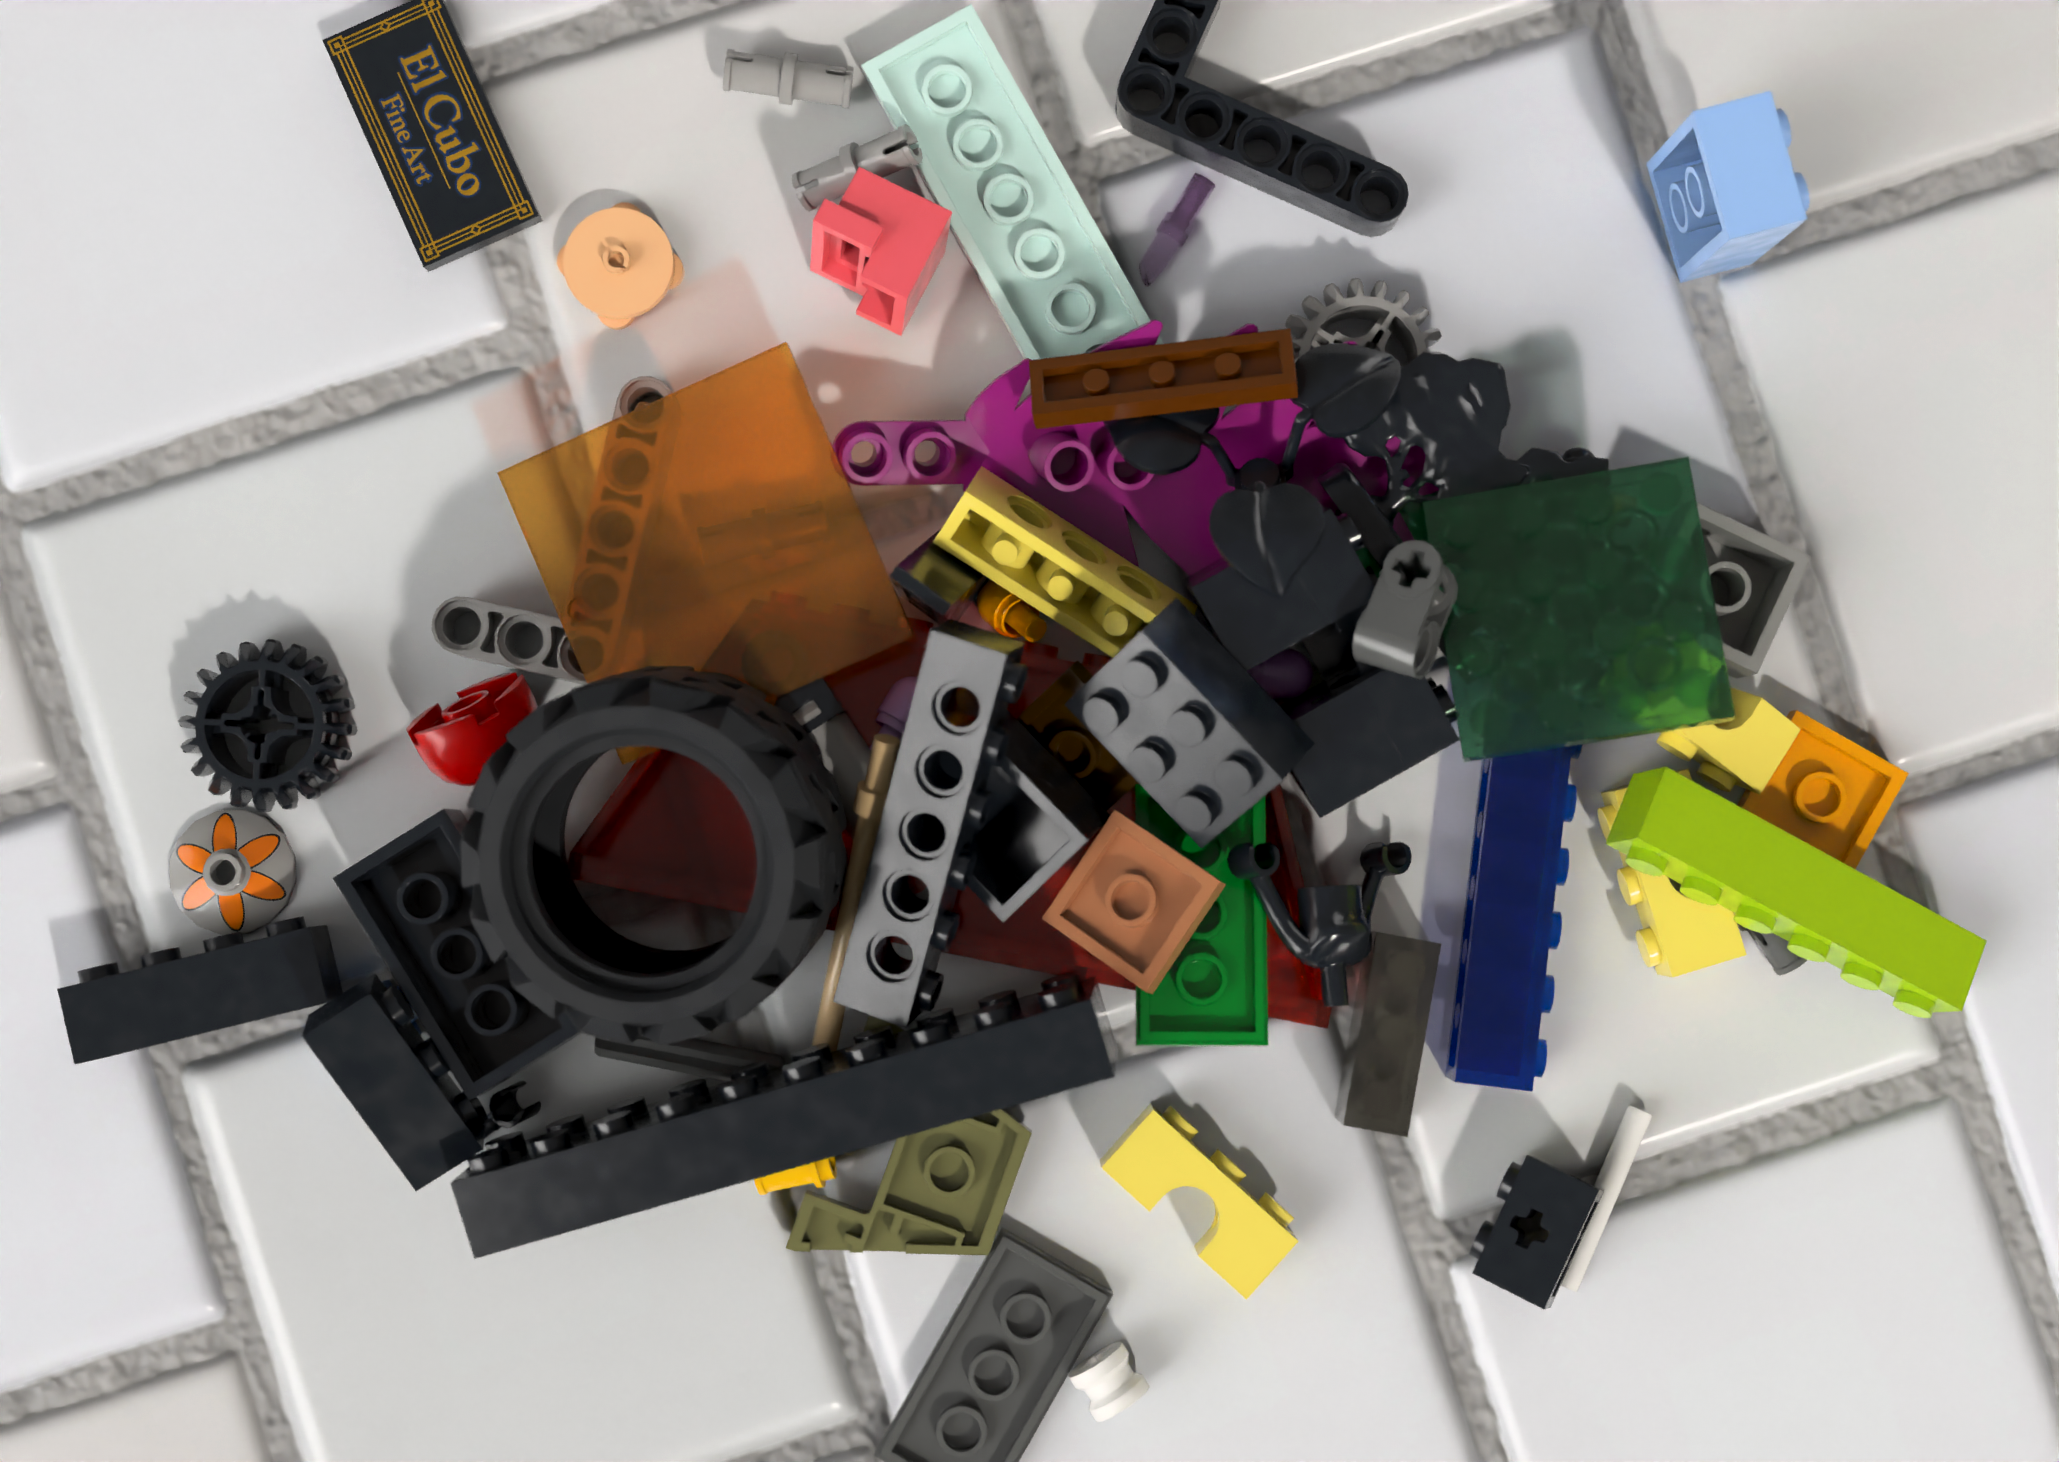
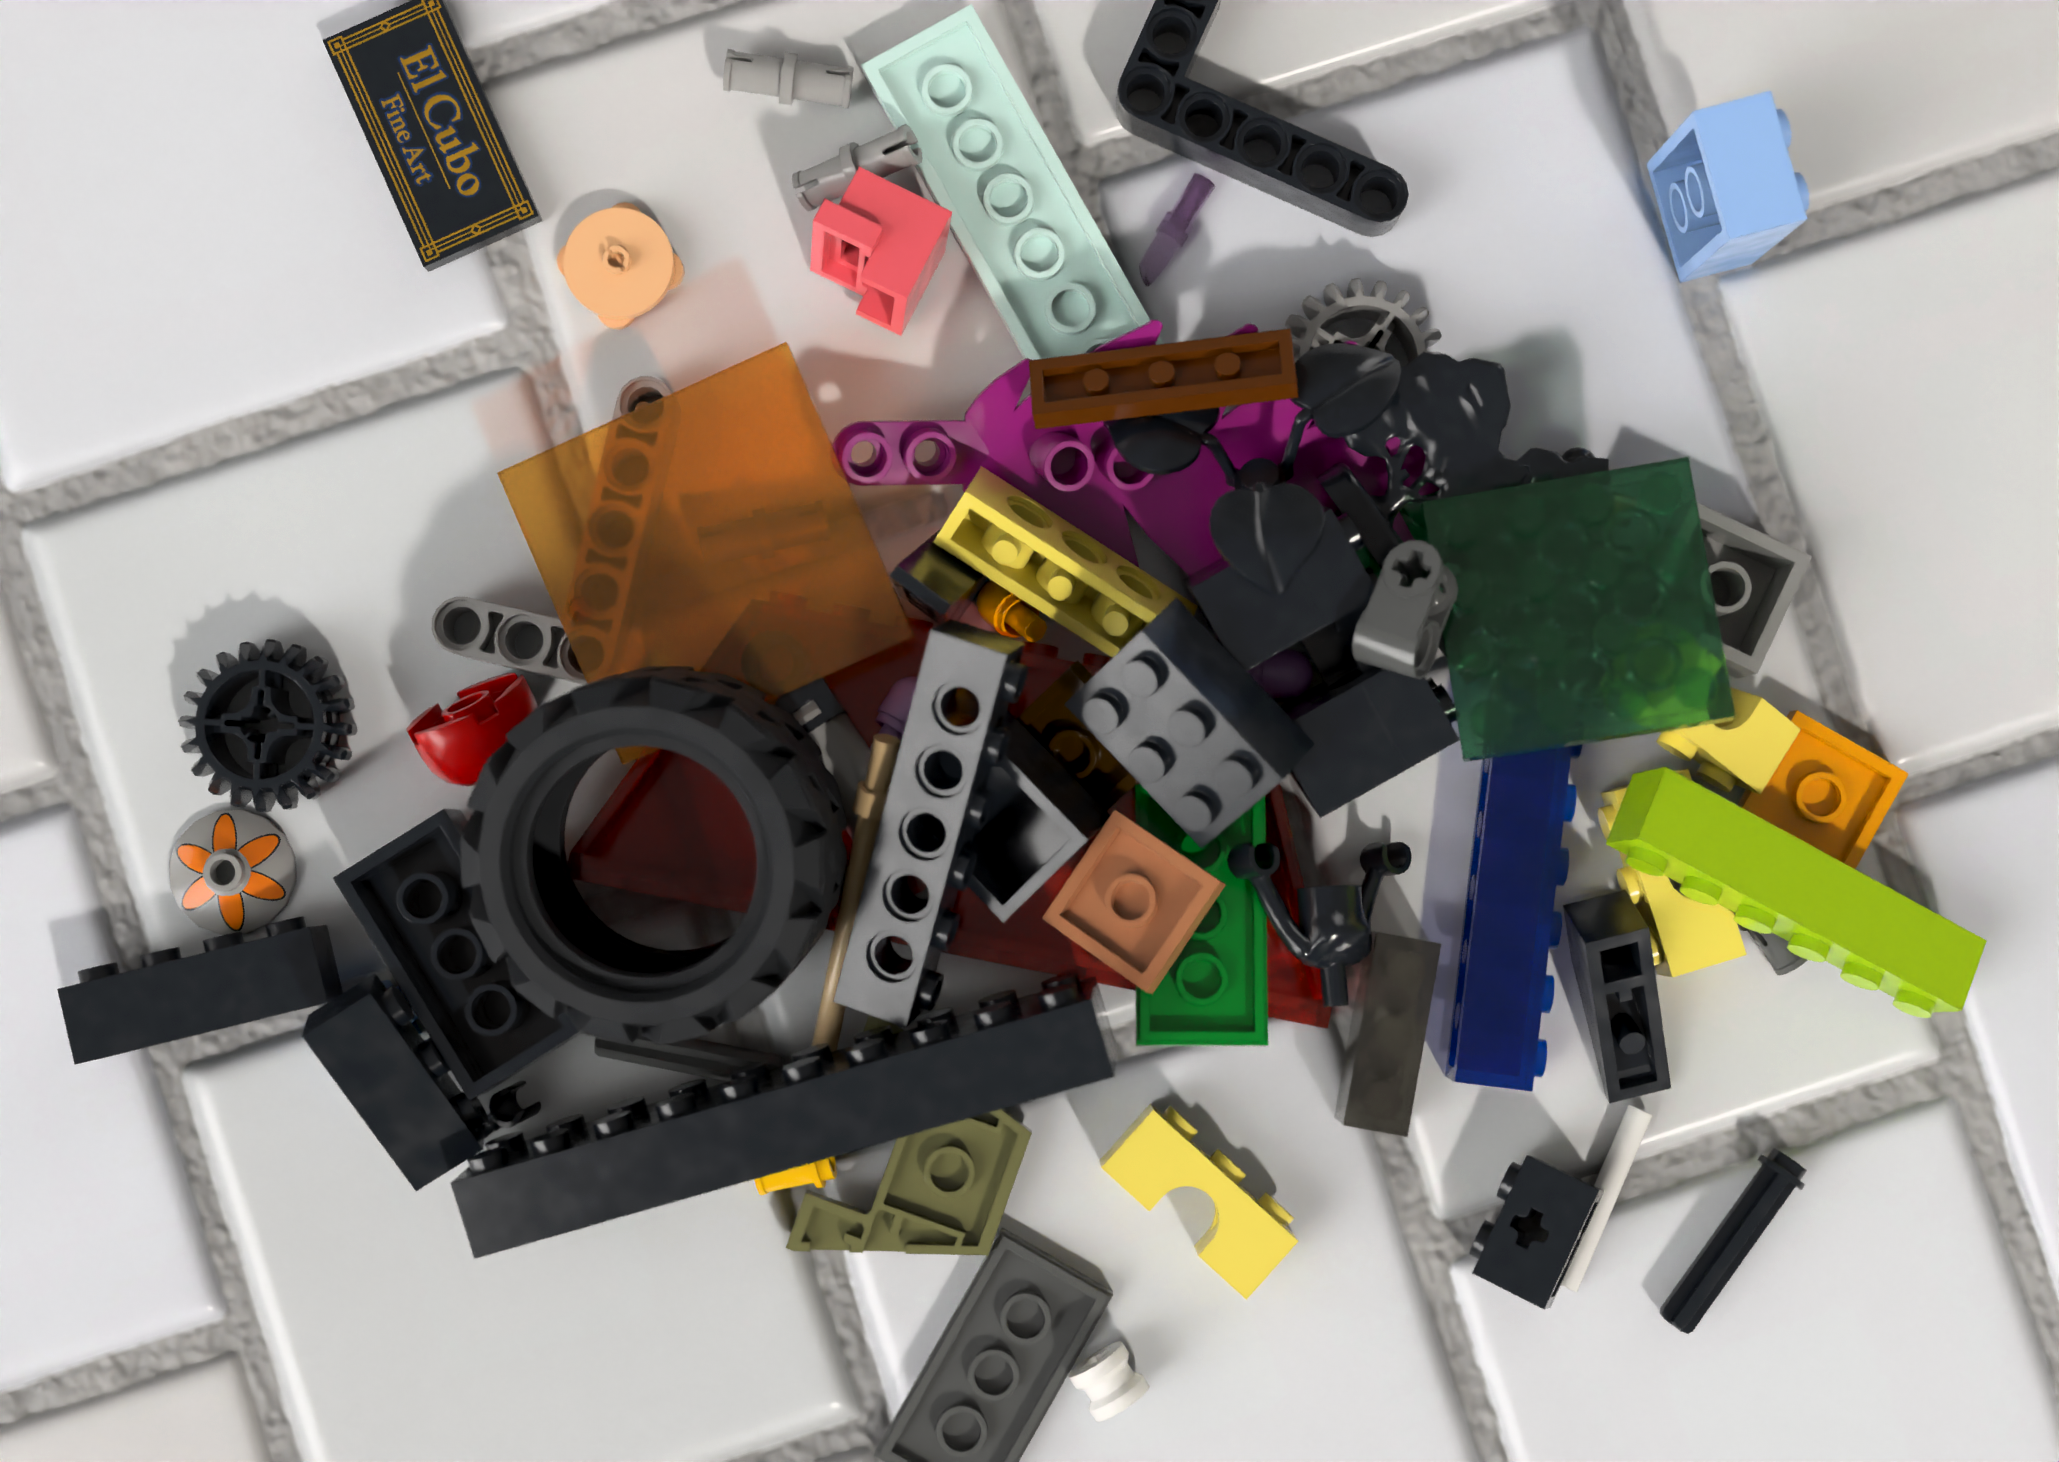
none -> black slope [1563,890,1671,1104]
none -> black axle [1659,1148,1807,1334]

